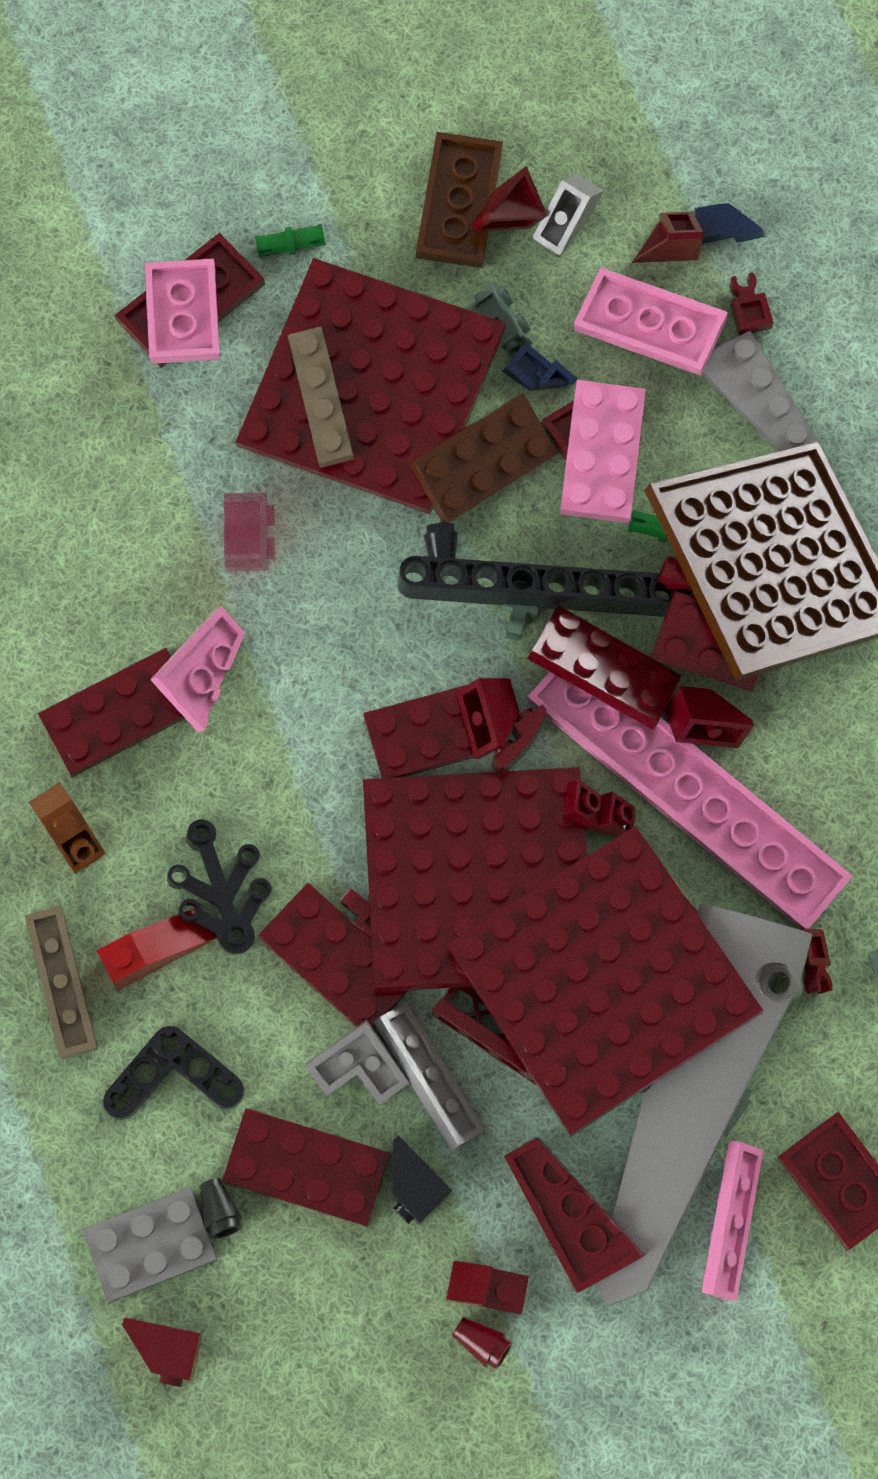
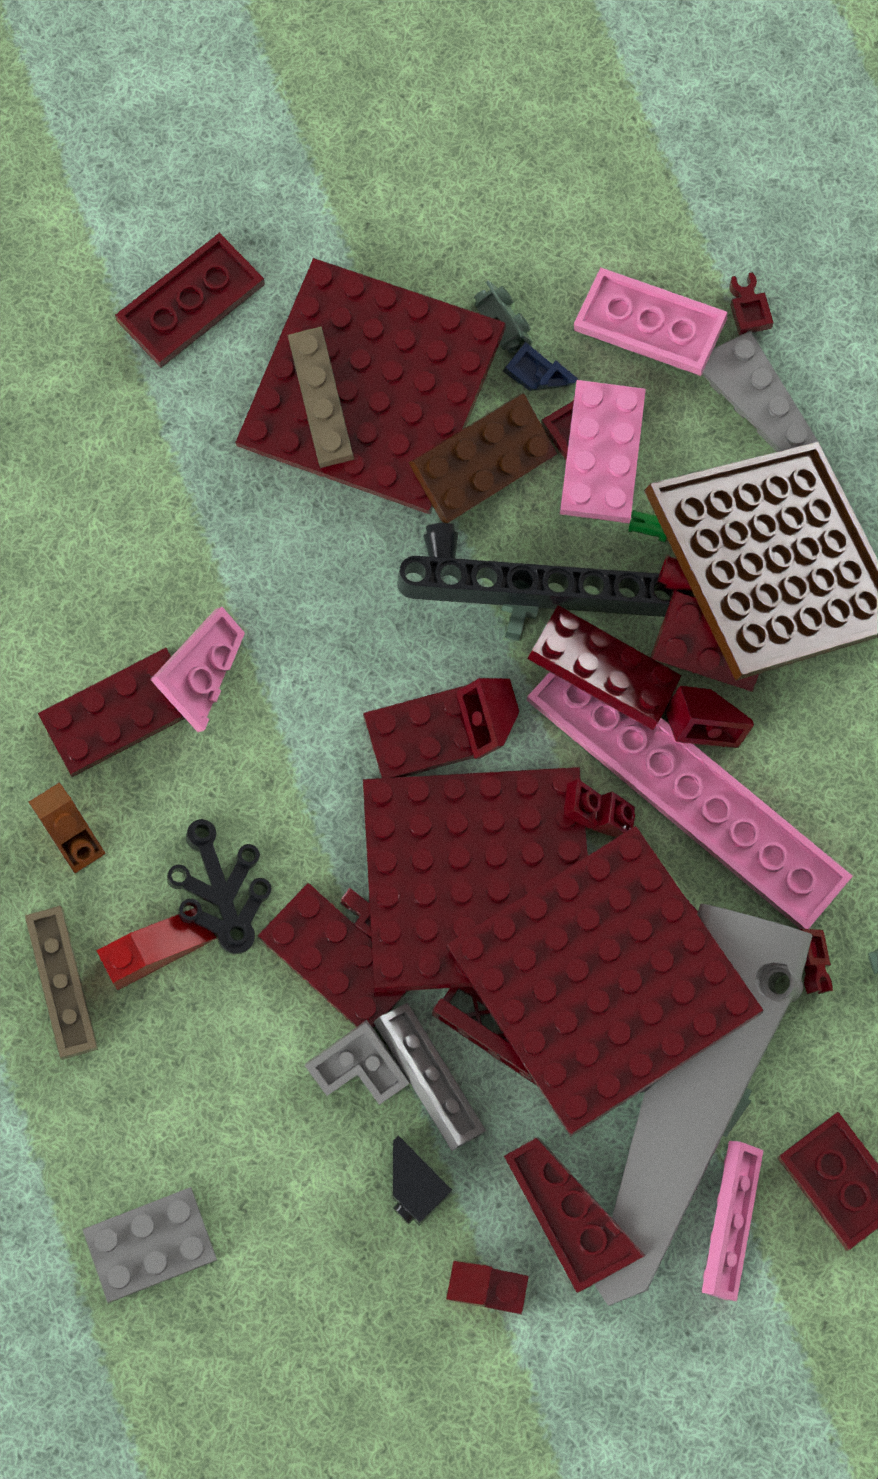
black beam [103,1026,245,1120] -> none
dark red slope [122,1318,203,1387] -> none
bright pink plate [145,259,220,364] -> none
pearl dark grey cone [199,1178,242,1239] -> none
dark red plate [222,1108,390,1227] -> none
clear pink brick [224,492,275,572] -> none
green pin [255,224,326,258] -> none
reddish brown plate [416,132,503,268] -> none
dark red cone [452,1317,512,1370] -> none
dark red slope [471,166,547,232] -> none
dark red slope [492,704,547,773] -> none
light grey slope [532,173,604,256] -> none
dark red slope [632,212,703,263] -> none
dark blue slope [695,203,765,244] -> none

